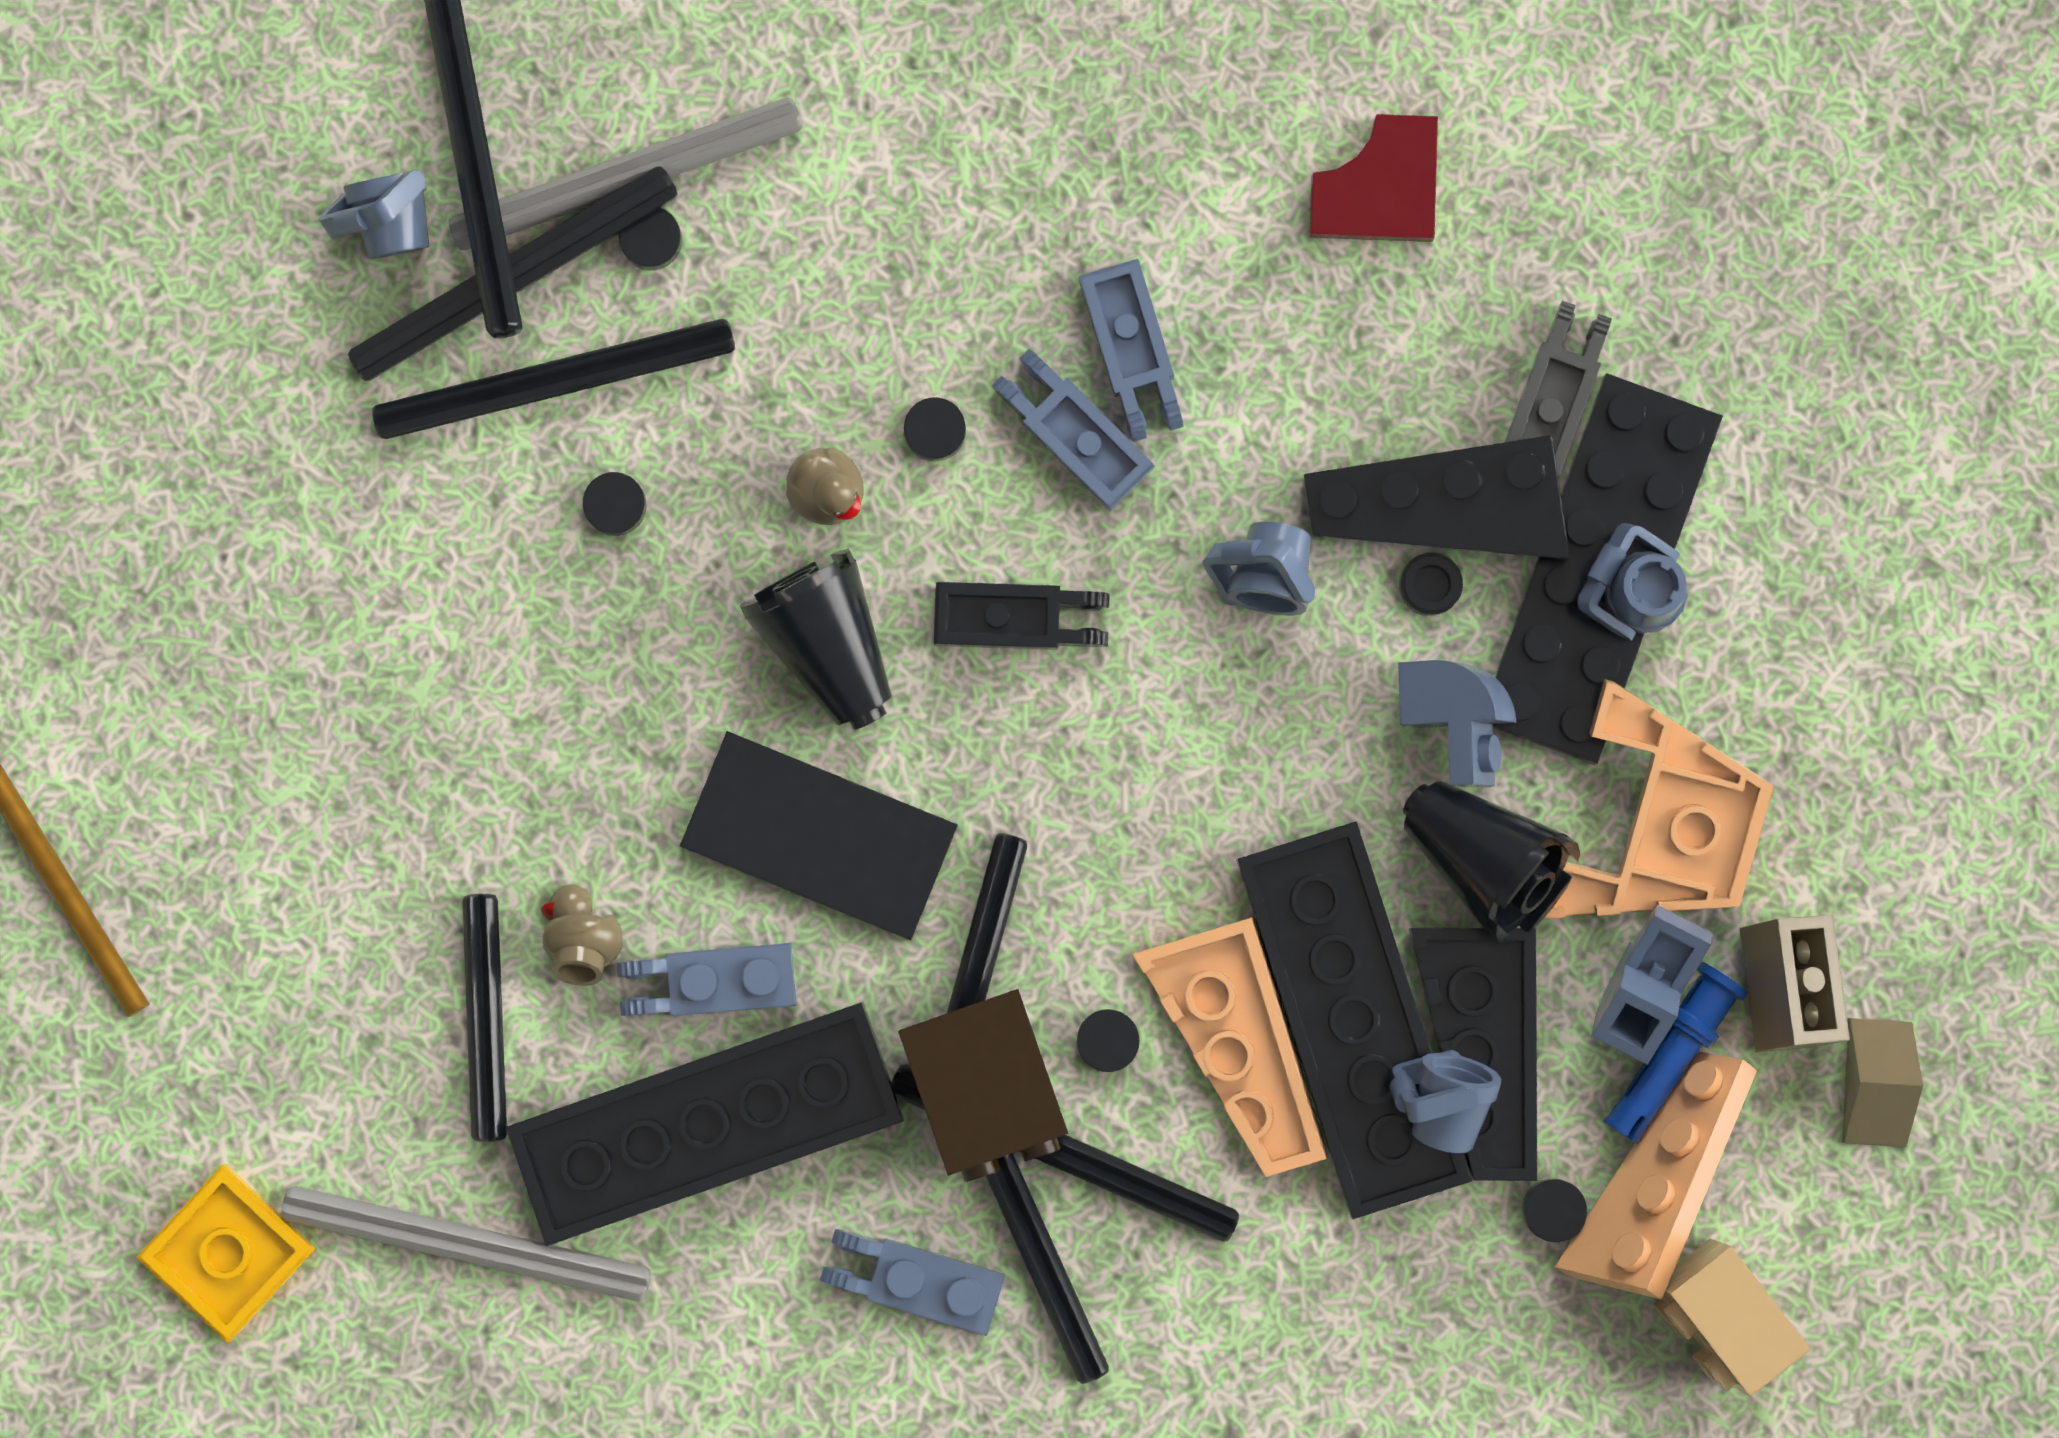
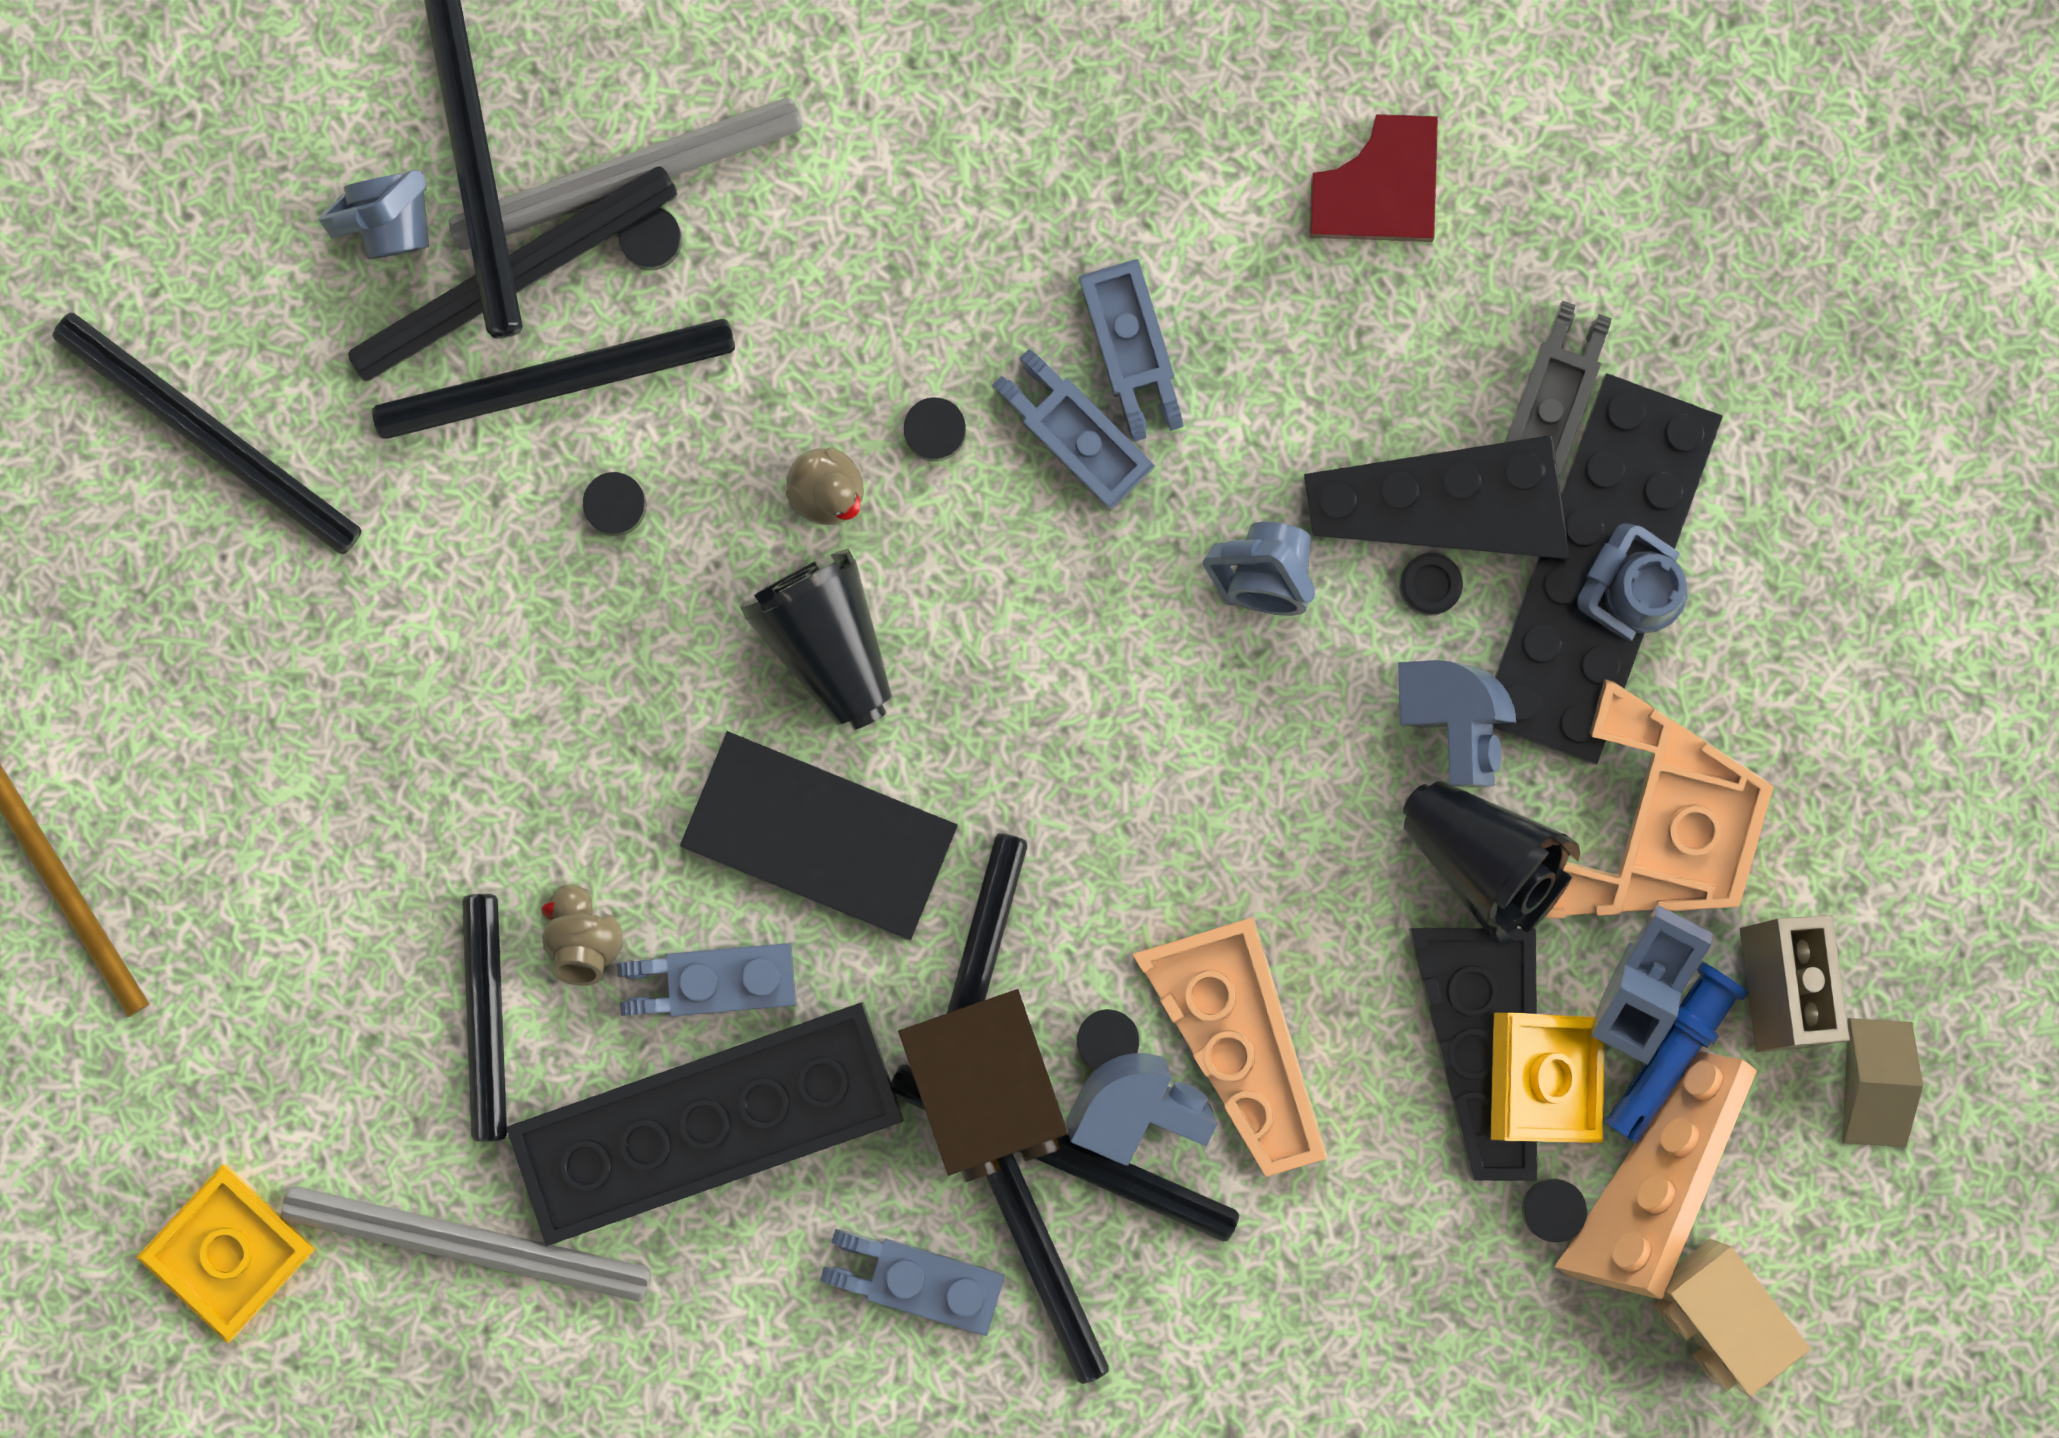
black hinge [934,582,1110,650] -> none
black plate [1236,821,1472,1219] -> none
sand blue piece [1390,1050,1501,1153] -> none
none -> black axle [52,312,362,554]
none -> sand blue brick [1066,1053,1217,1166]
none -> yellow tile [1491,1013,1605,1143]

